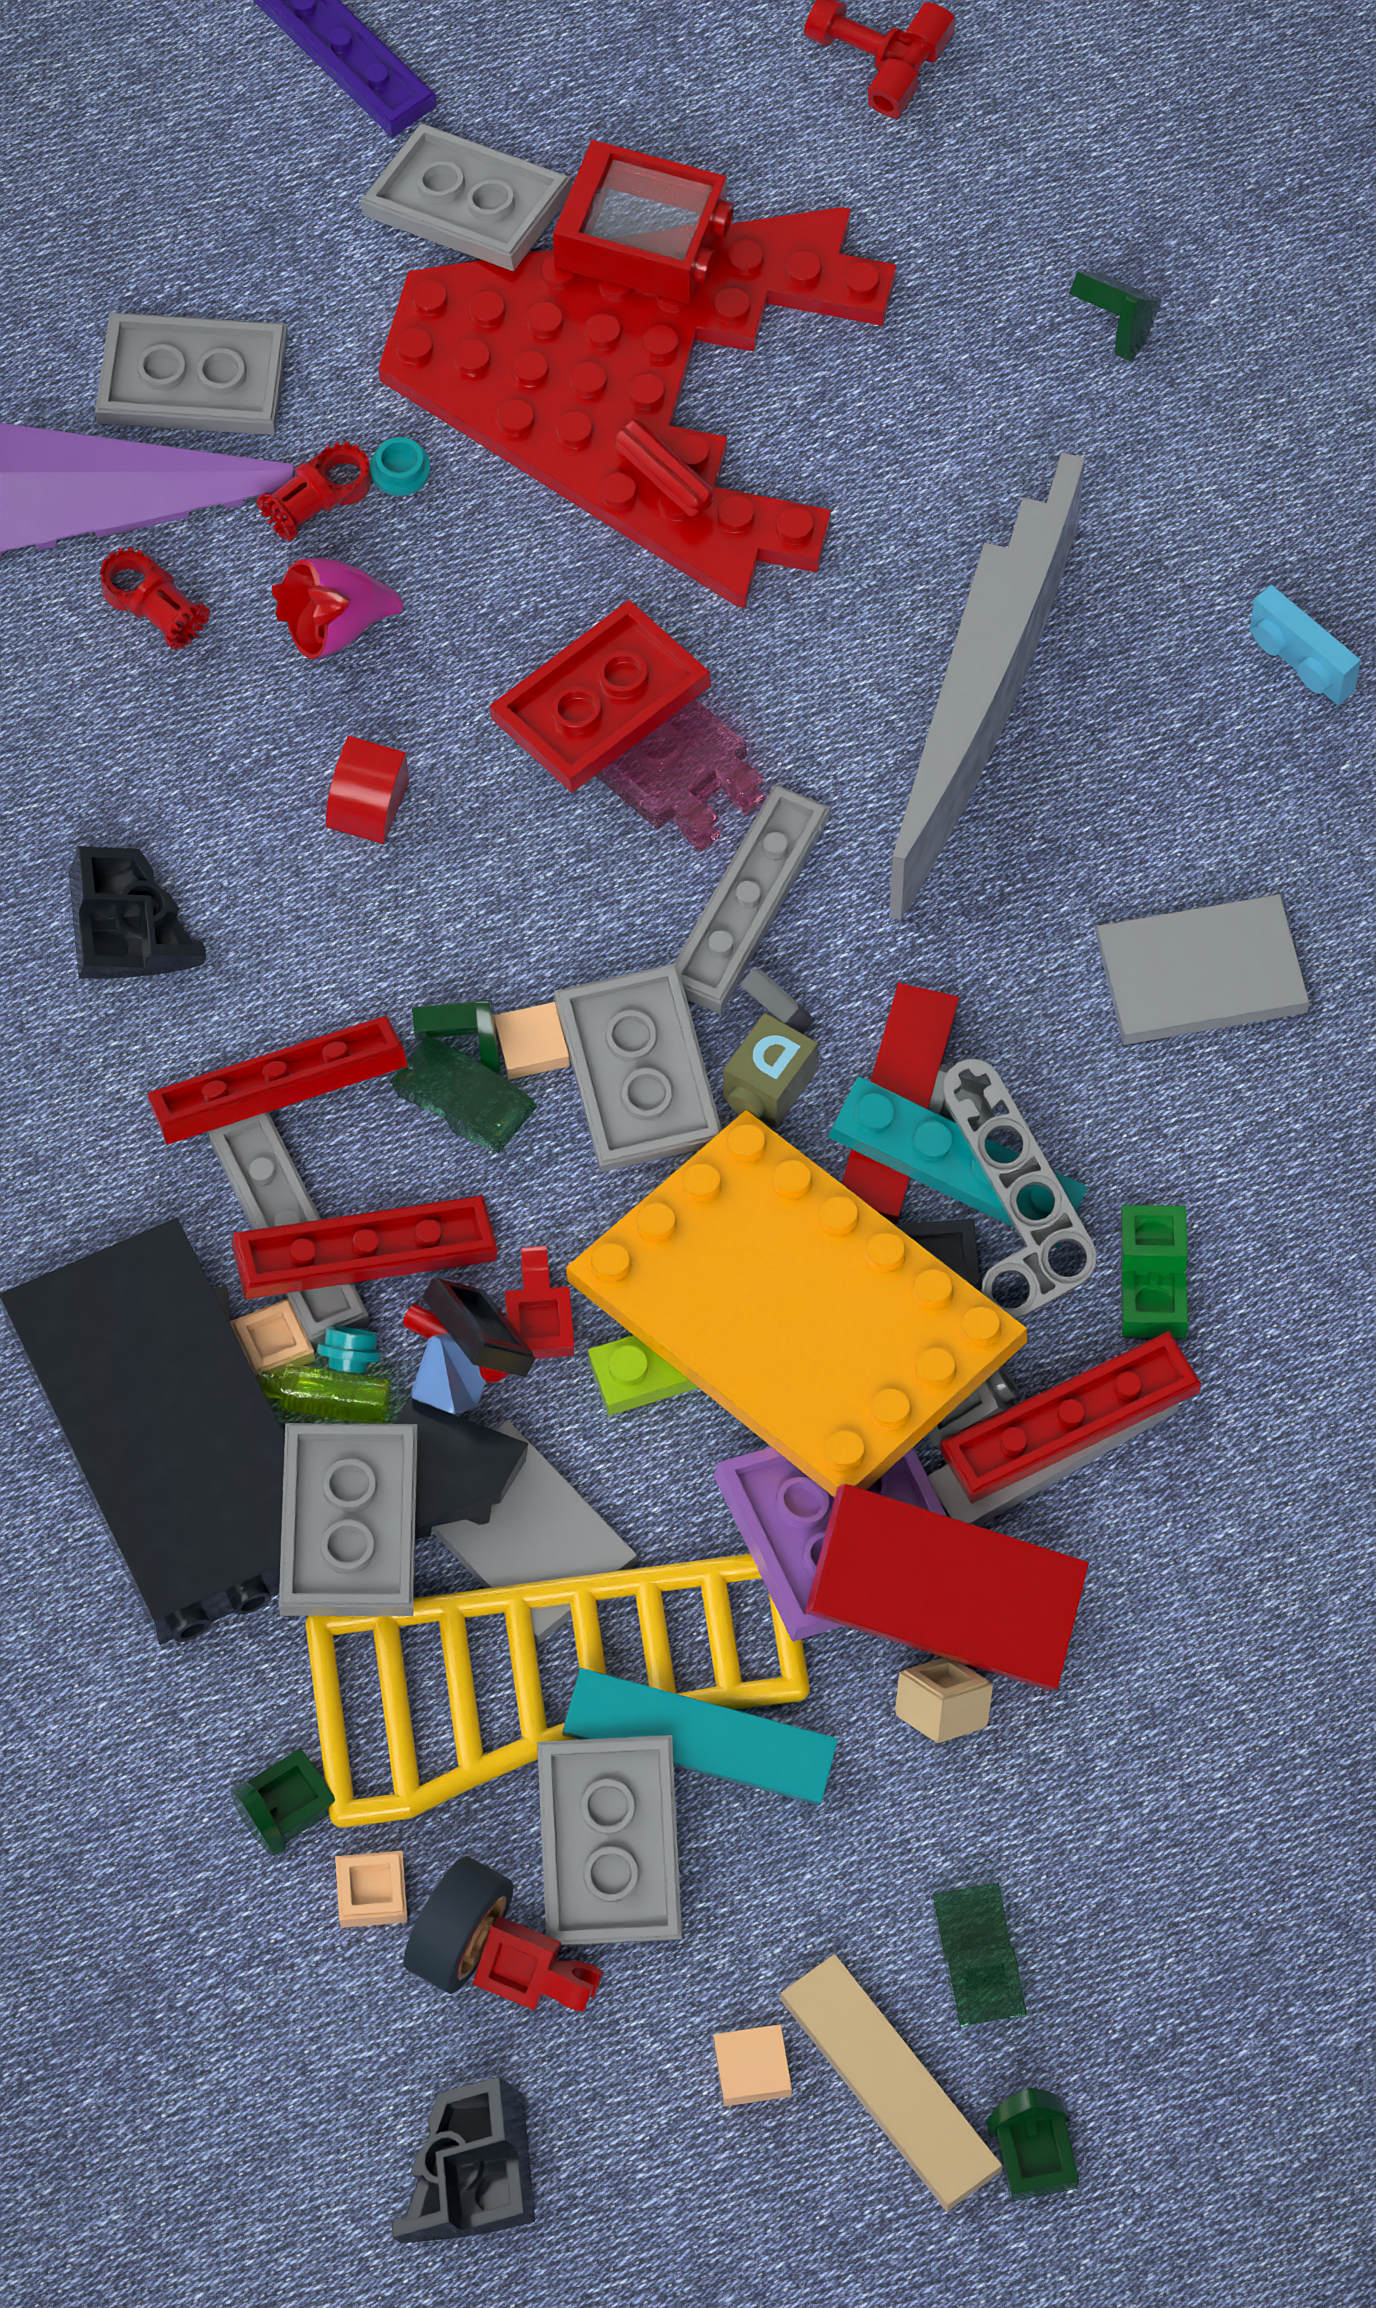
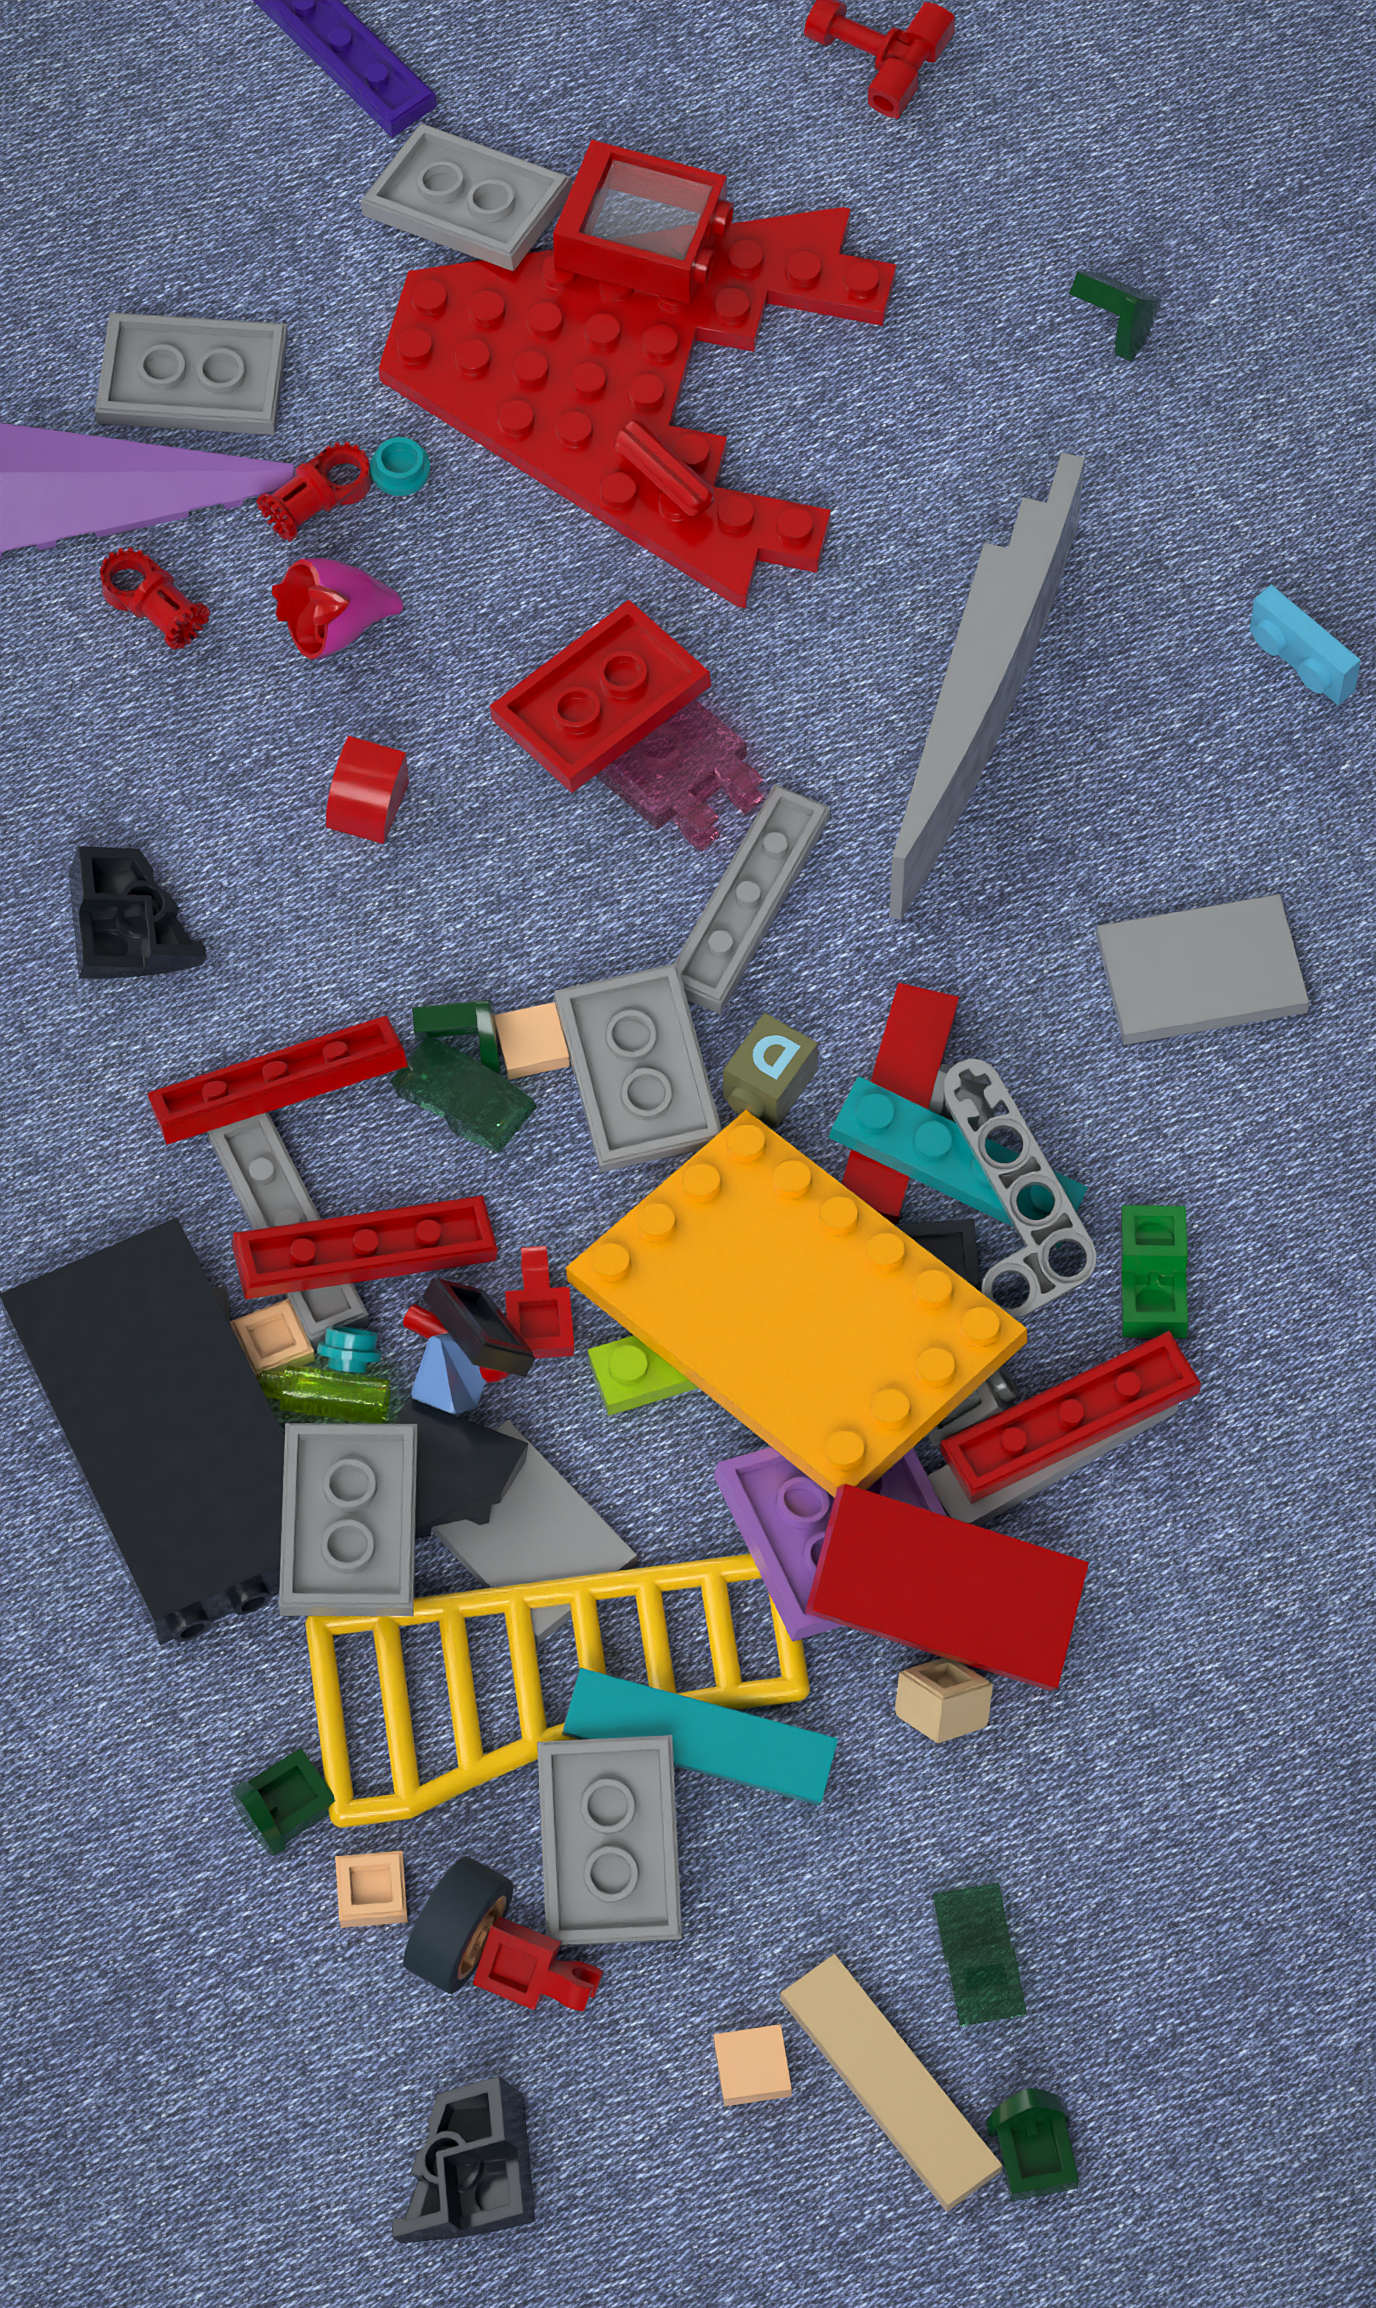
tile [739,968,813,1034] -> none

